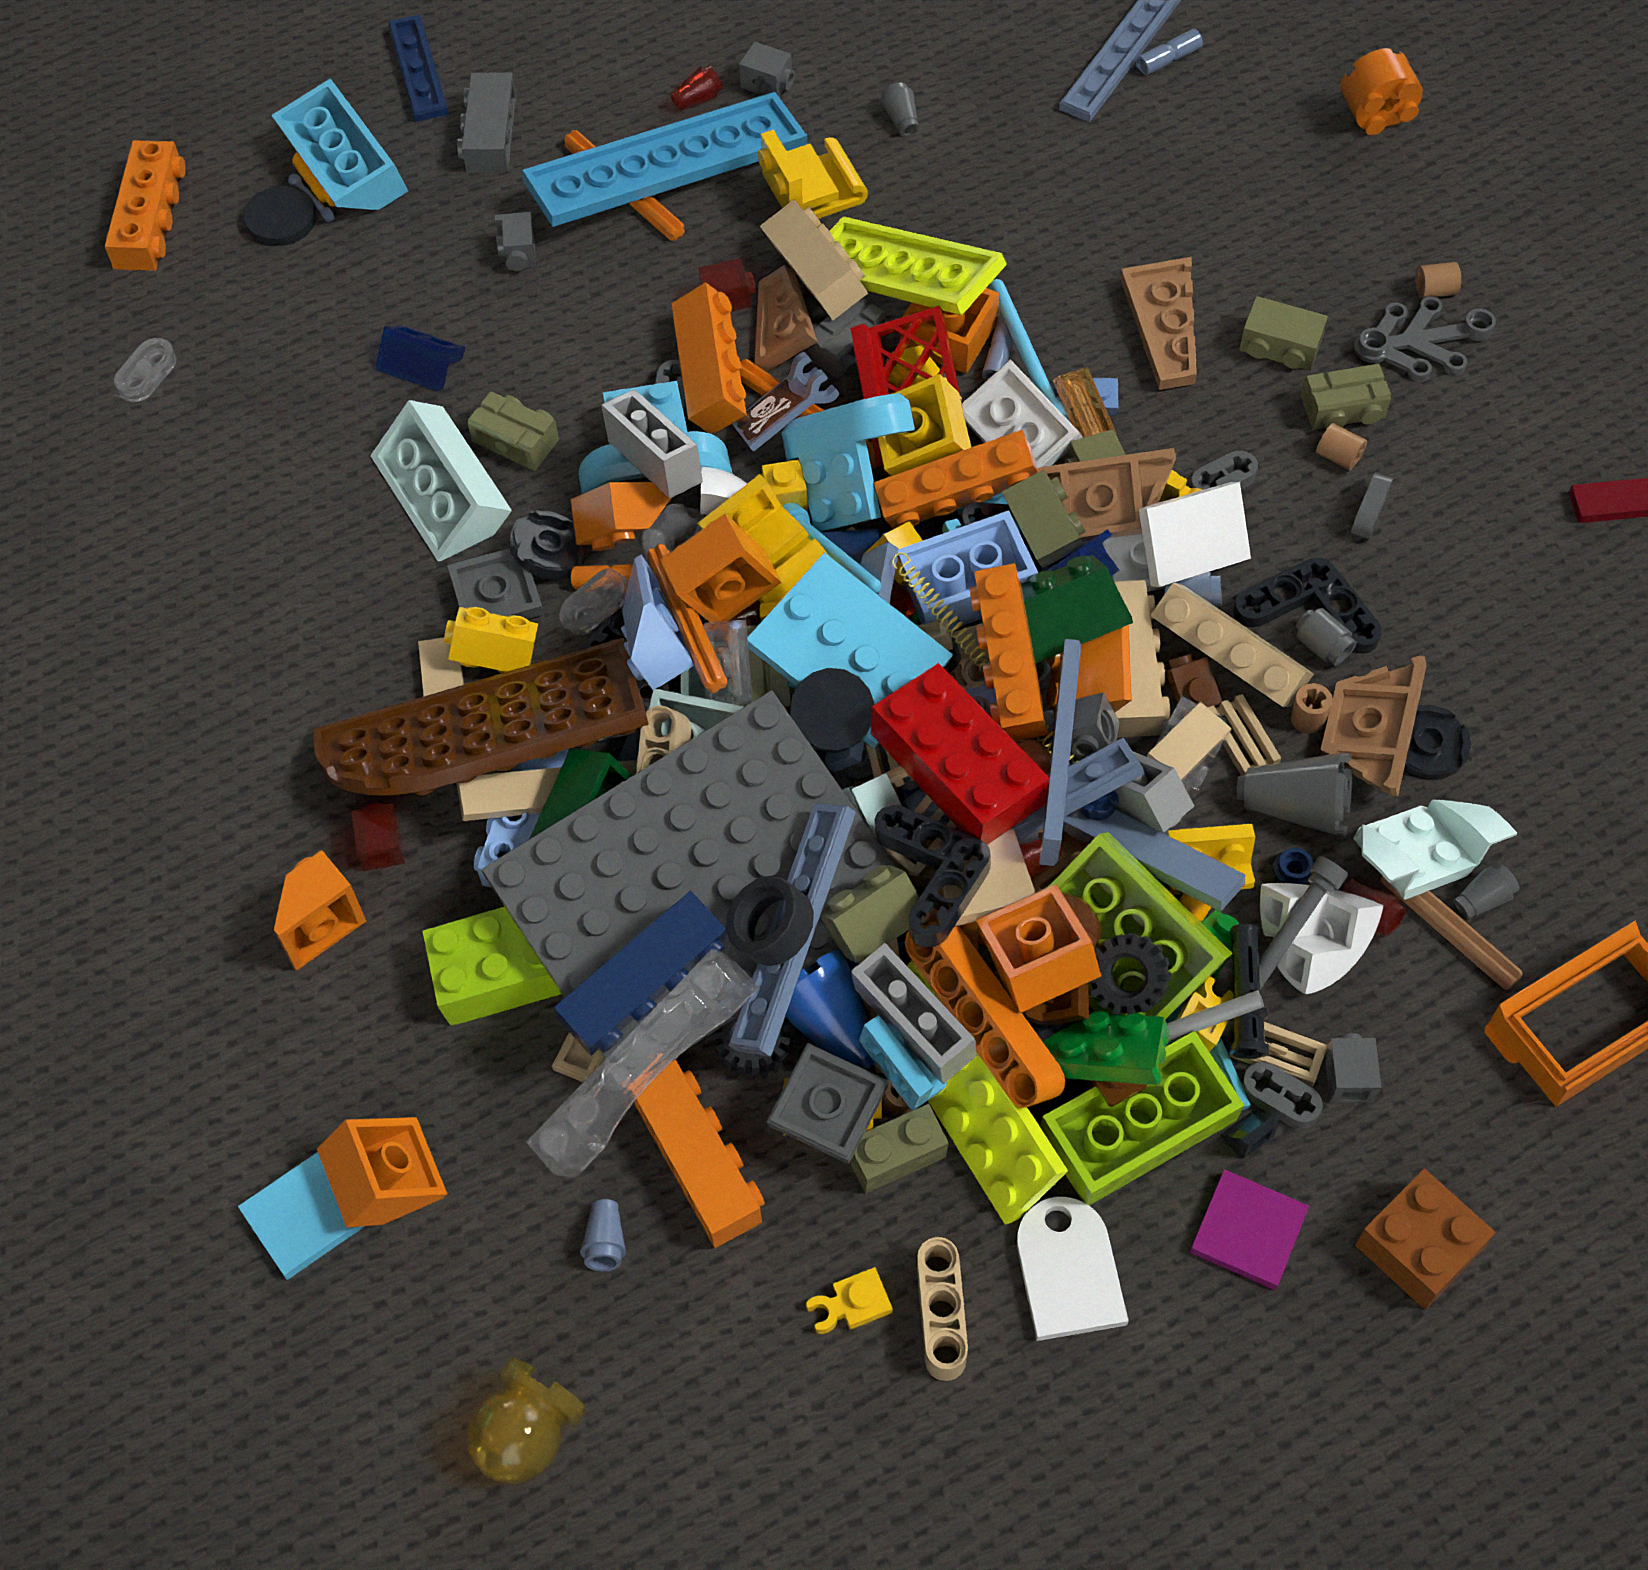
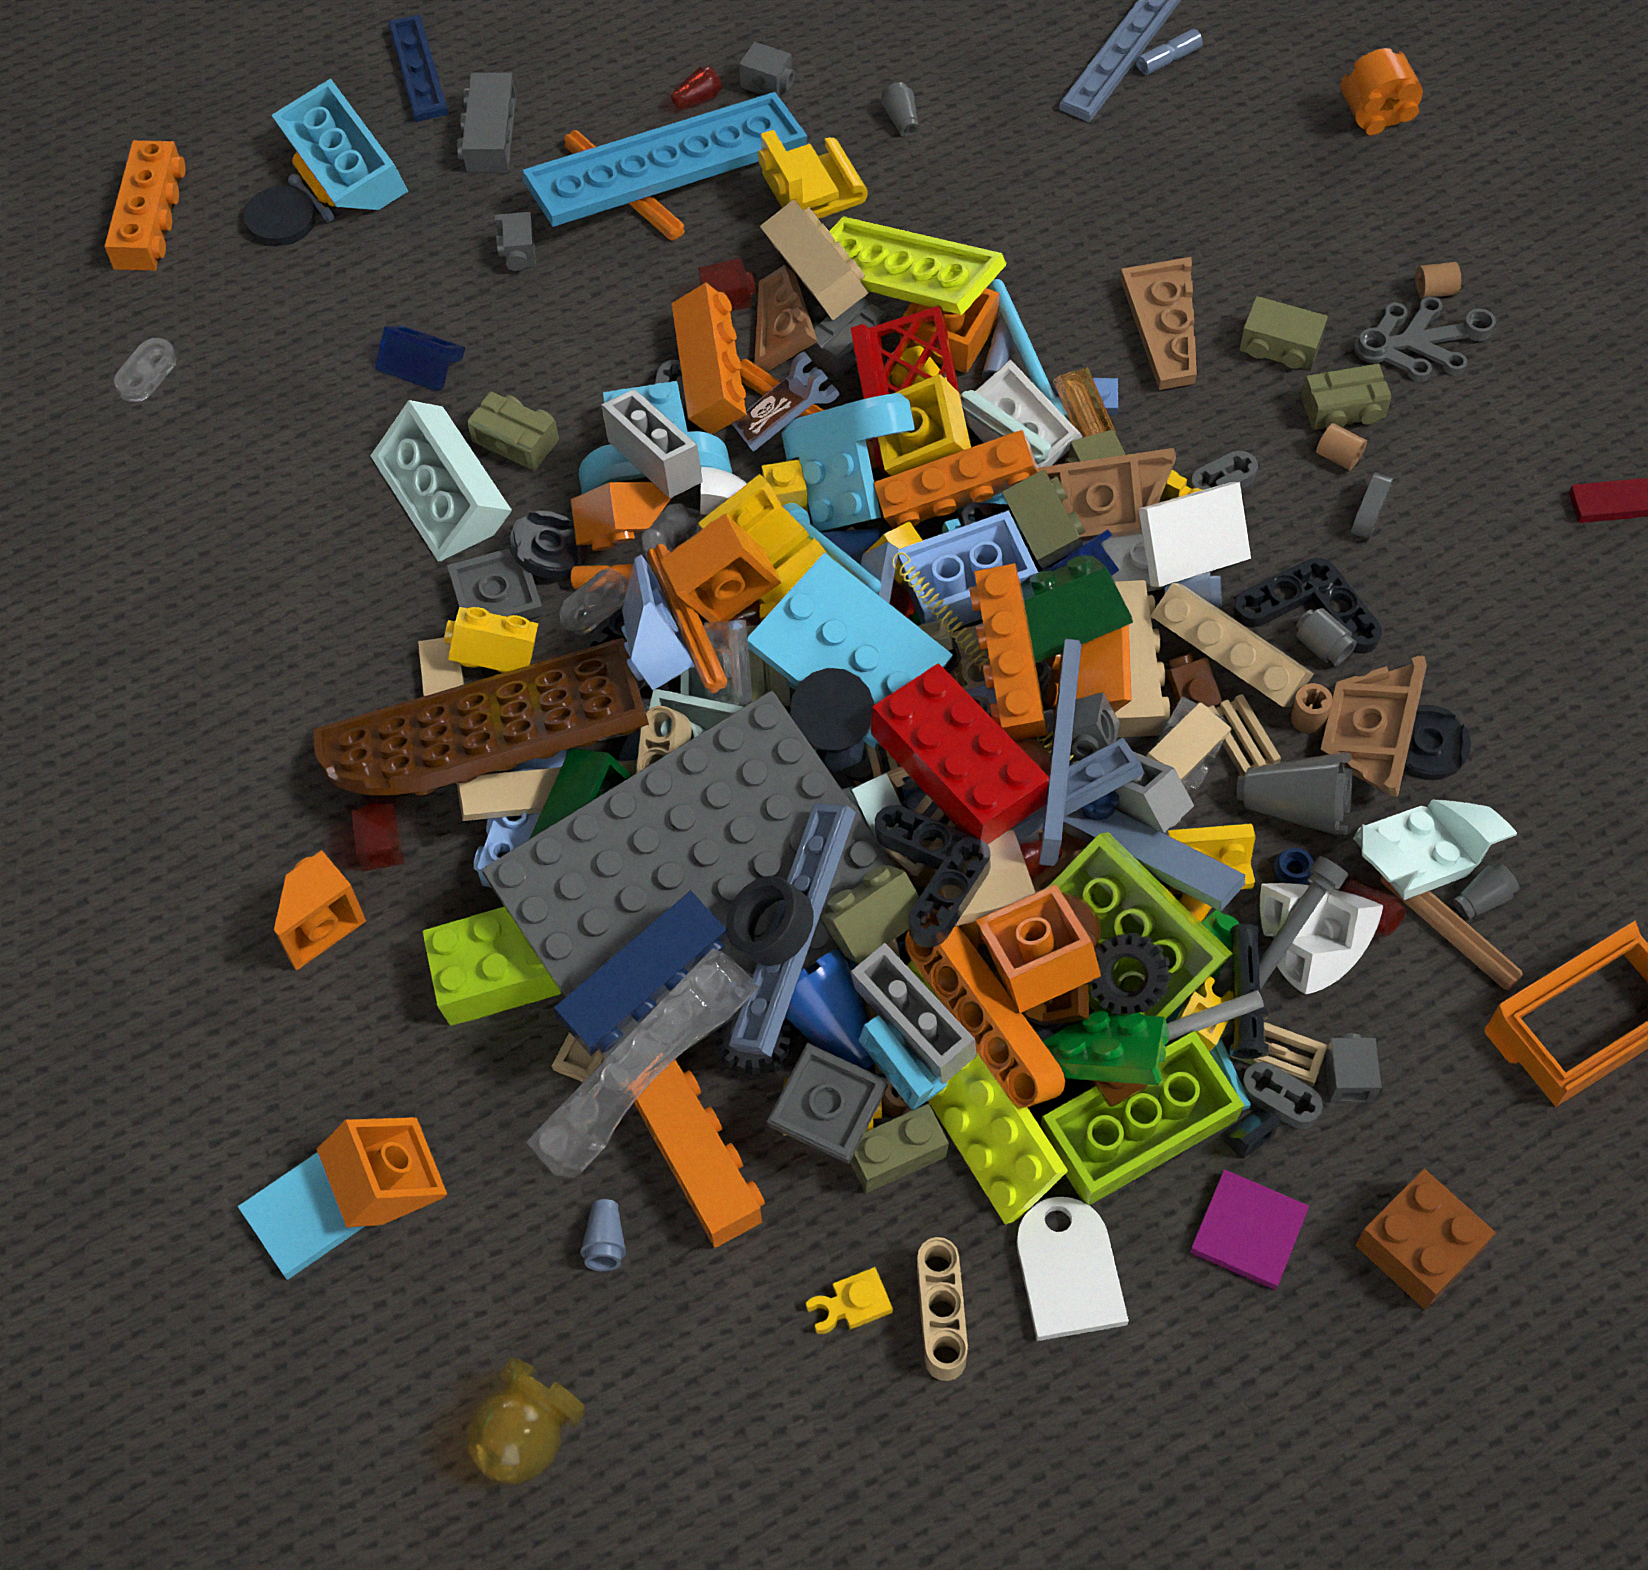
none -> light aqua axle [961,390,1052,462]

